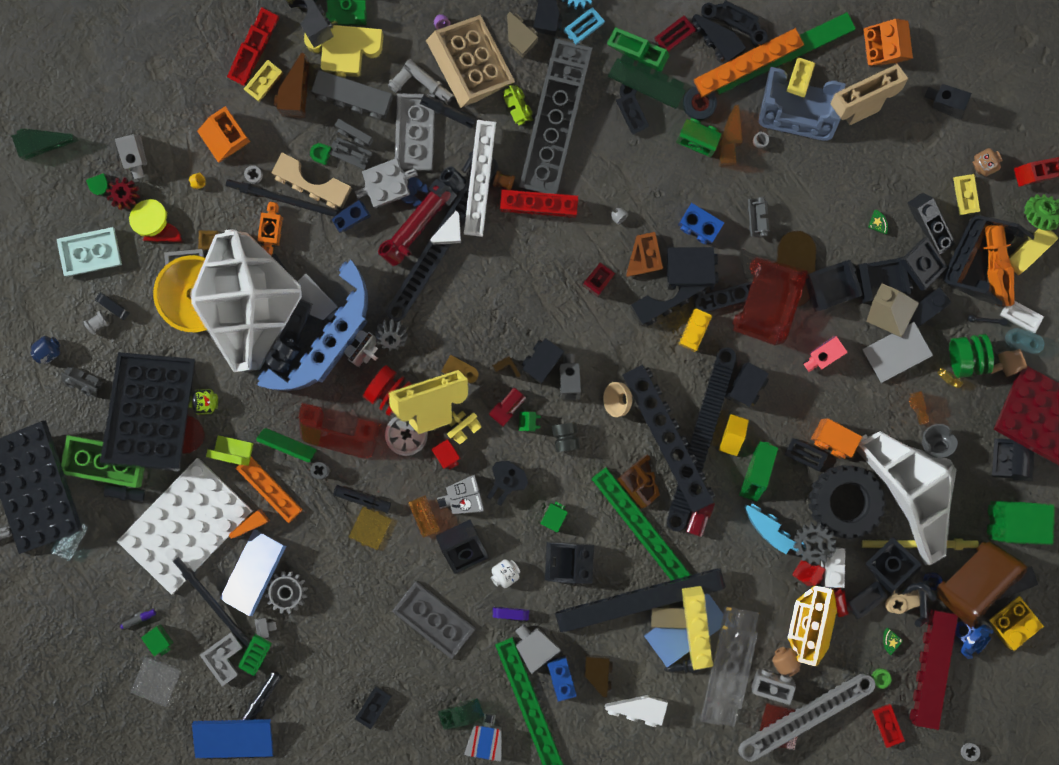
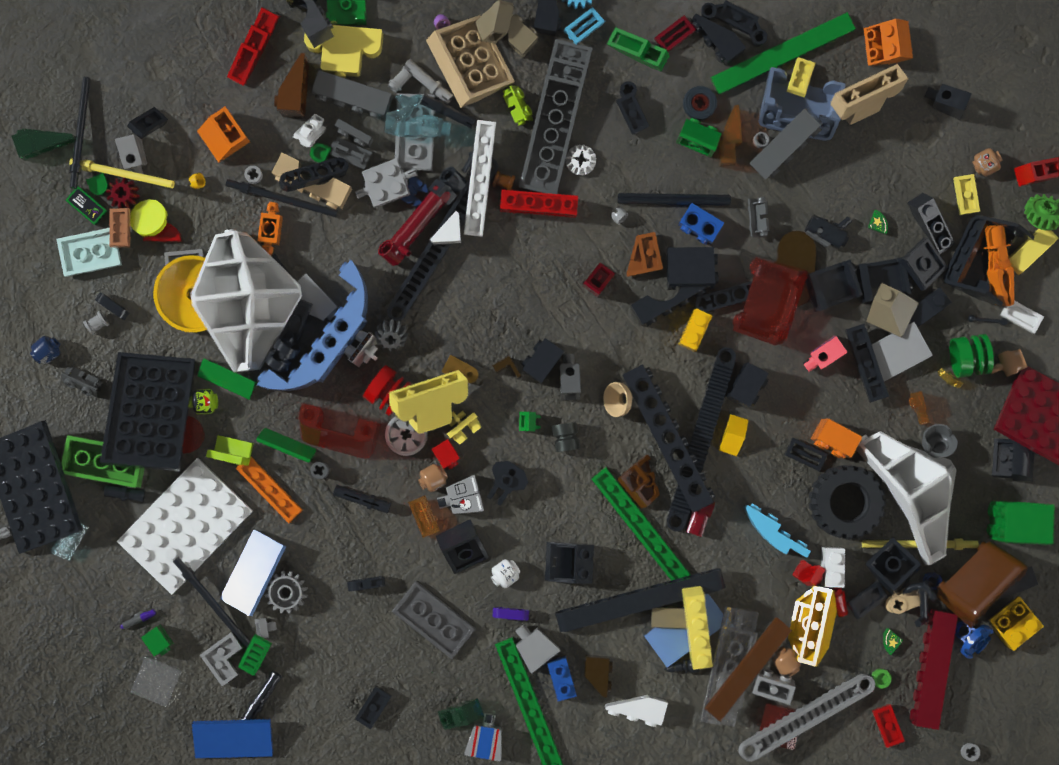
pearl gold tile [198,230,219,250] -> none
orange slope [229,510,270,539] -> none
light yellow plate [244,60,283,102] -> none
dark blue leg [332,200,371,233] -> none
clear yellow piece [349,507,392,550] -> none
dark red piece [488,388,526,427] -> none
green brick [540,502,568,533] -> none
clear green windscreen [608,54,686,109] -> none
orange plate [693,28,804,97] -> none
green slope [739,441,778,502] -> none
dark grey gear [793,522,836,565] -> none
clear light blue plate [1005,328,1045,354] -> none
none -> tile [65,186,108,226]
none -> black bar [69,77,91,189]
none -> light yellow bar [69,158,175,188]
none -> nougat plate [110,208,130,248]
none -> black plate [127,107,168,139]
none -> green slope [197,358,258,400]
none -> black beam [279,157,349,192]
none -> white hips [293,114,326,147]
none -> black piece [347,576,386,591]
none -> clear light blue piece [385,95,451,138]
none -> medium nougat head [418,464,448,492]
none -> dark tan slope [475,0,514,44]
none -> white gear [566,145,596,175]
none -> black axle [617,193,731,206]
none -> reddish brown tile [704,617,792,722]
none -> dark grey brick [750,107,823,180]
none -> black piece [804,214,852,249]
none -> black hinge [845,323,889,403]

